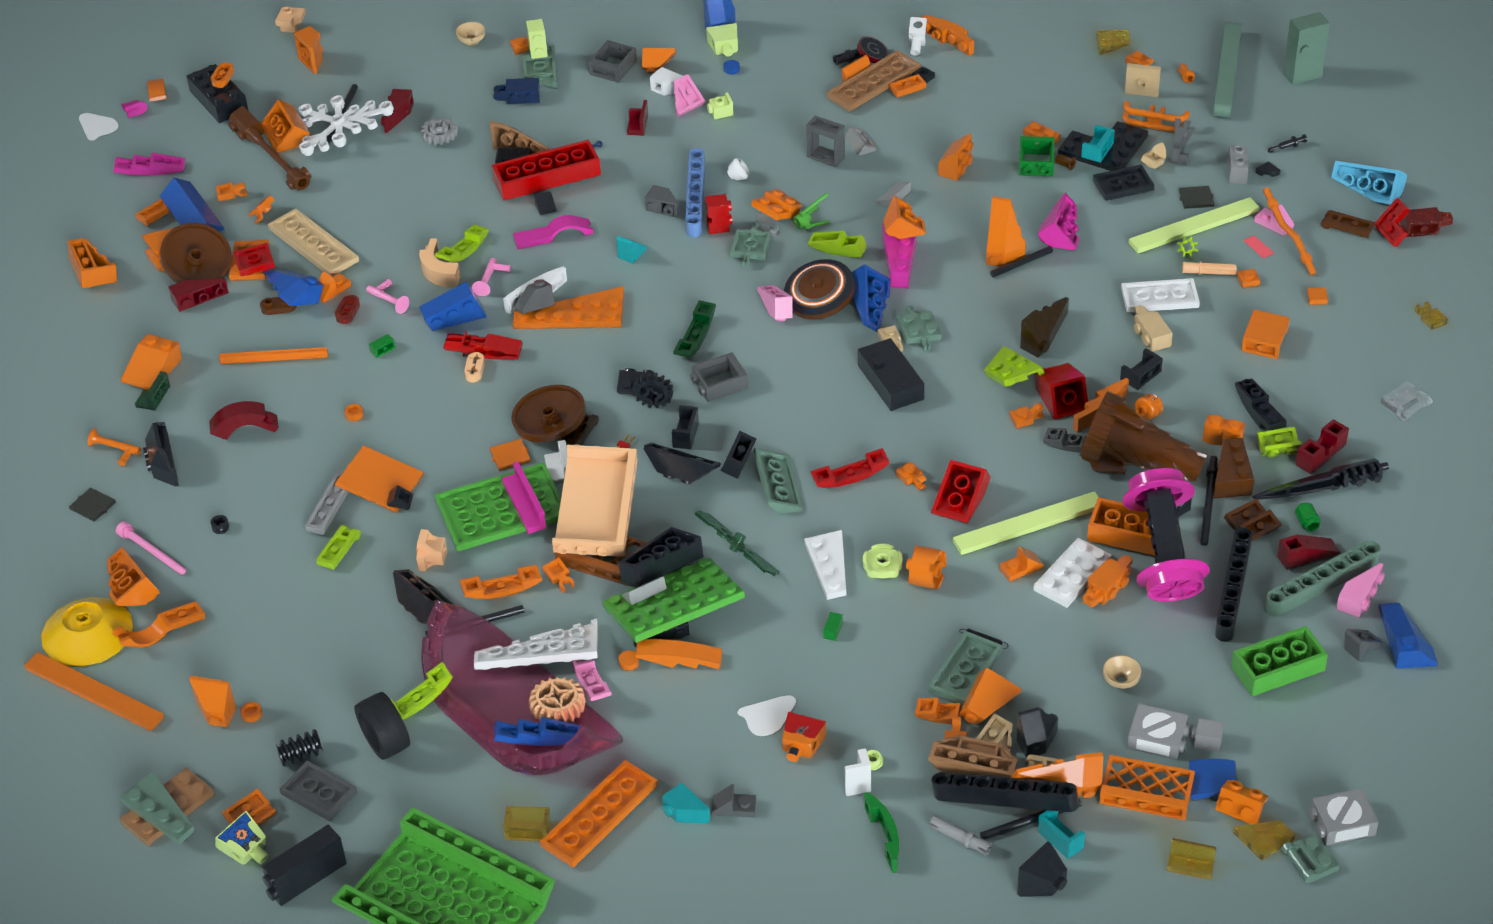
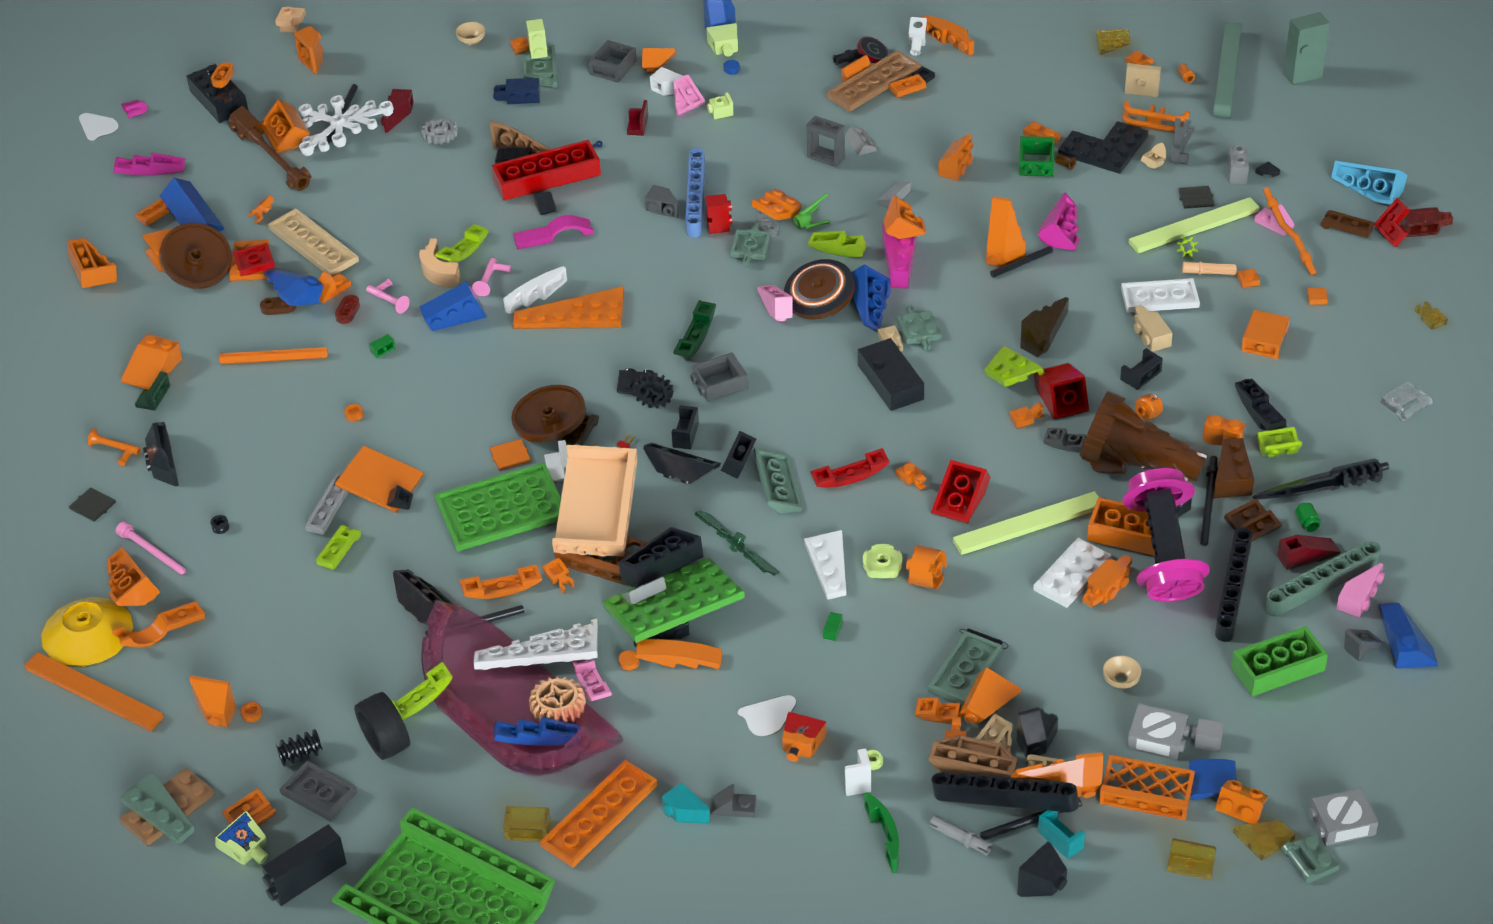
orange slope [147,78,166,102] -> none
dark red slope [168,278,229,312] -> none
dark red arch [209,401,279,440] -> none
orange plate [216,182,248,202] -> none
light nougat brick [416,529,447,571] -> none
red arm [443,331,523,360] -> none
light nougat beam [464,352,485,383] -> none
dark pink fence [502,462,546,534] -> none
dark grey slope [514,279,555,314] -> none
teal slope [616,236,648,264] -> none
white cone [727,158,749,181] -> none
orange slope [999,546,1044,582] -> none
orange slope [1073,378,1129,433] -> none
teal panel [1081,125,1115,163] -> none
black plate [1093,164,1155,201] -> none
coral sticker [1243,236,1274,258] -> none
black piece [1268,134,1307,153] -> none
dark red arch [1296,419,1349,474] -> none

